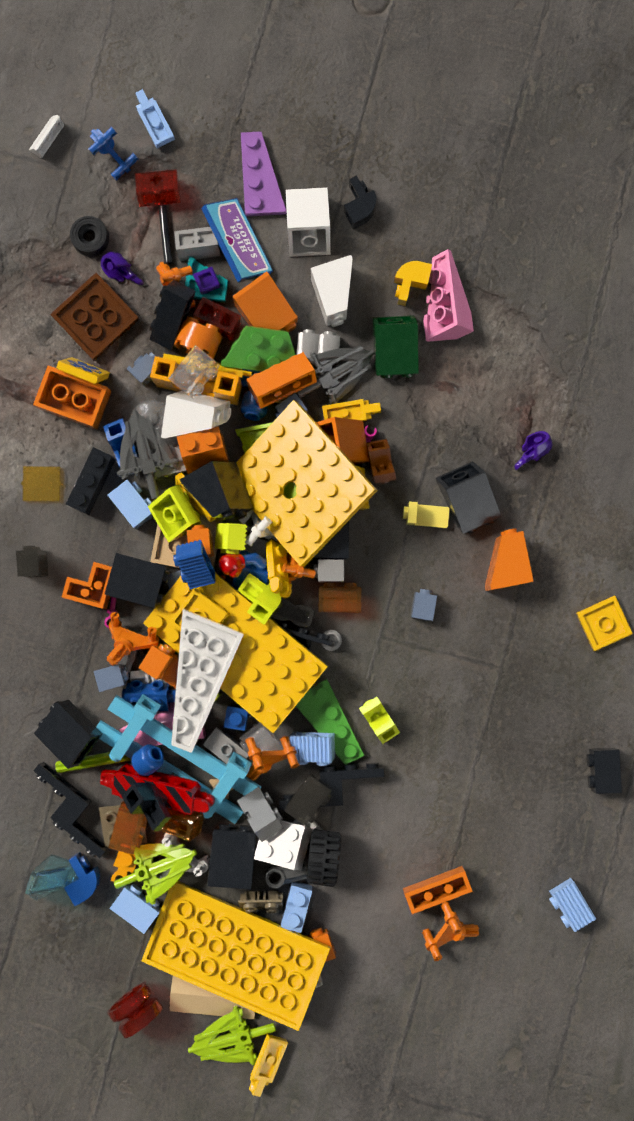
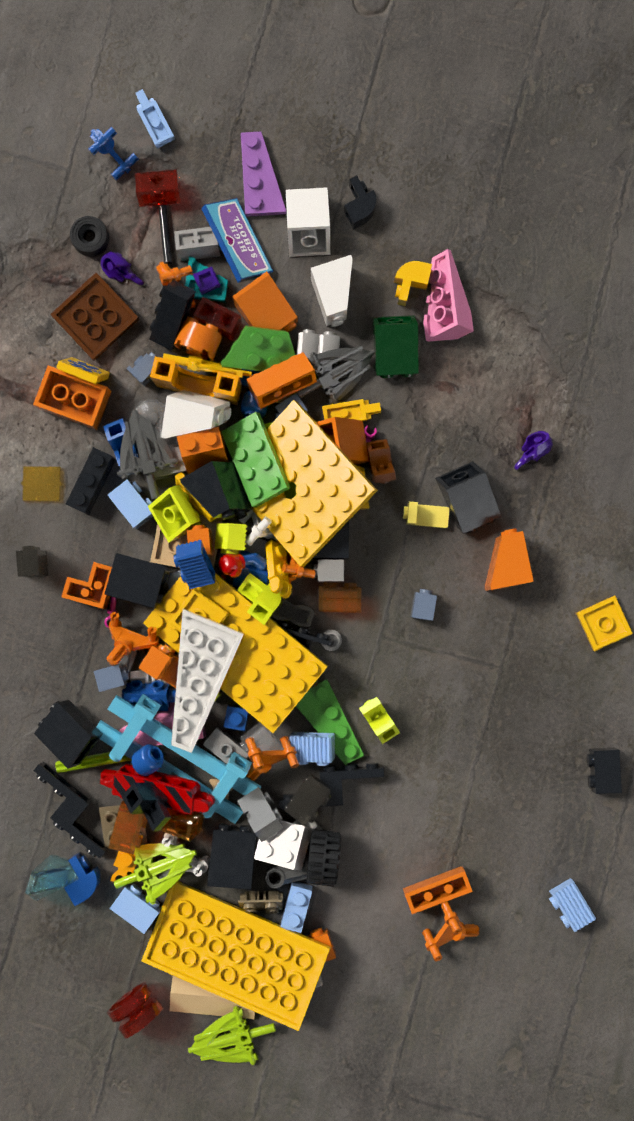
white slope [29,115,64,158] -> none
clear bracket [168,345,220,399] -> none
yellow hinge [249,1034,288,1097] -> none
none -> bright green plate [222,412,291,508]

